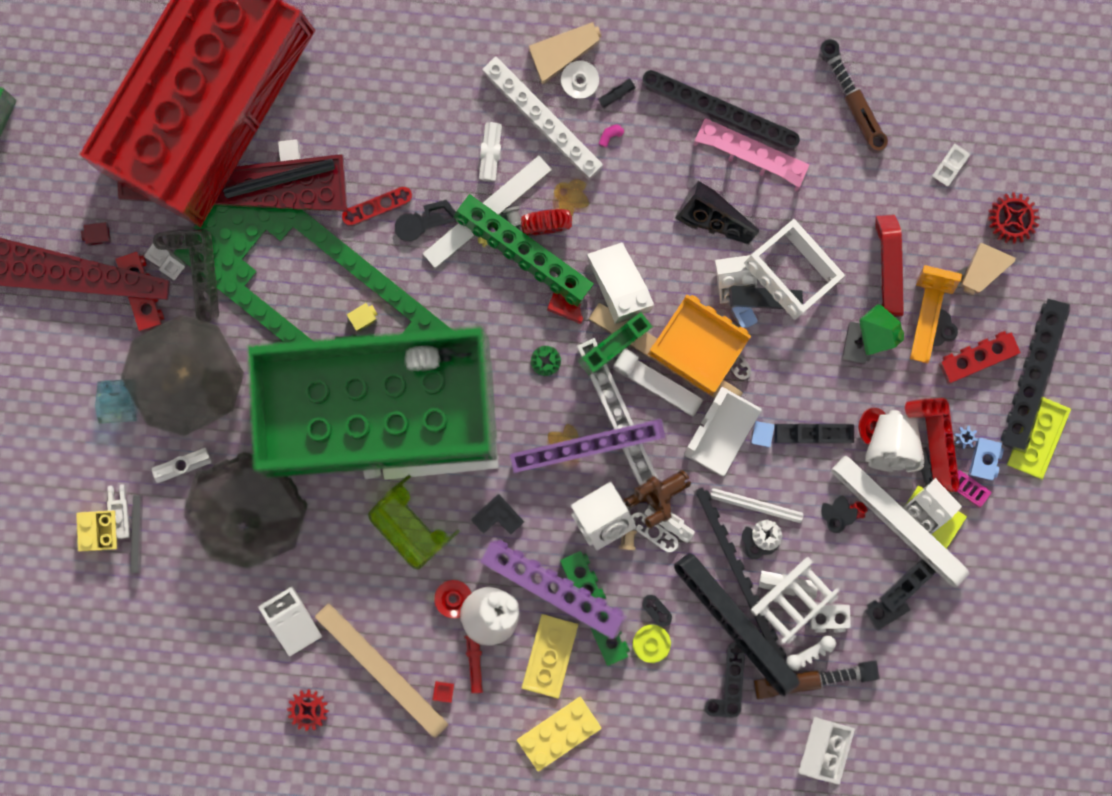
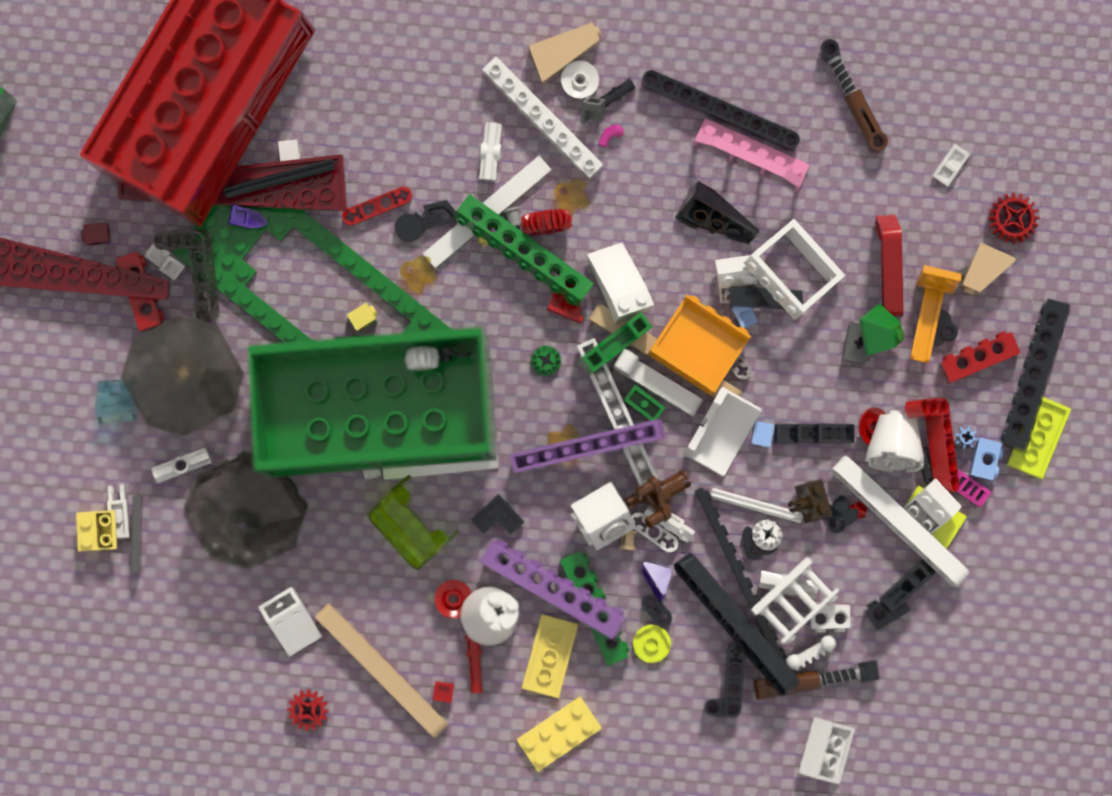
none -> dark purple plate [228,205,268,229]
none -> clear yellow plate [400,256,437,294]
none -> dark grey panel [580,96,606,124]
none -> green brick [623,385,665,421]
none -> slope [640,562,672,603]
none -> dark brown brick [788,479,833,523]

